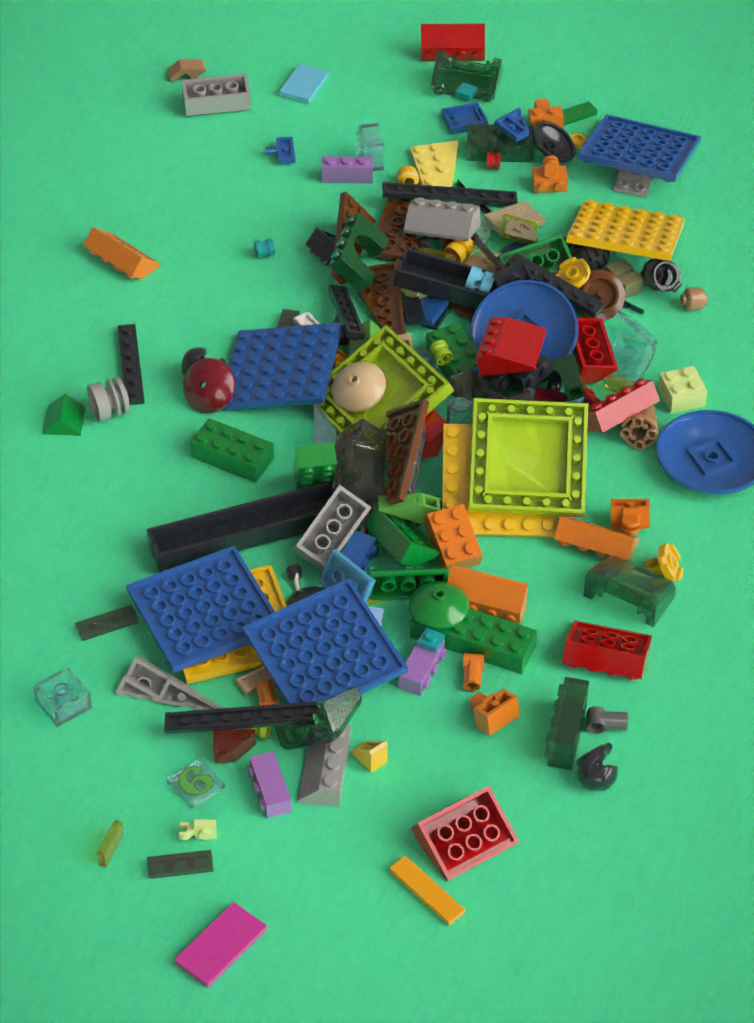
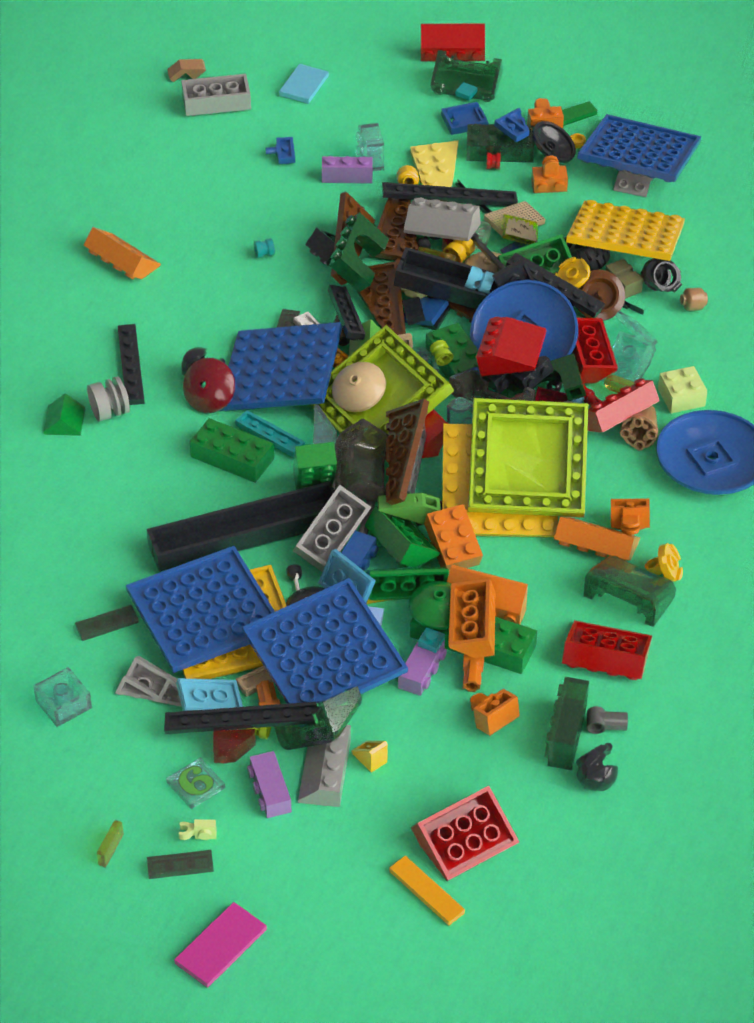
none -> medium azure tile [176,678,243,711]
none -> teal plate [235,410,305,458]
none -> orange slope [449,578,496,658]

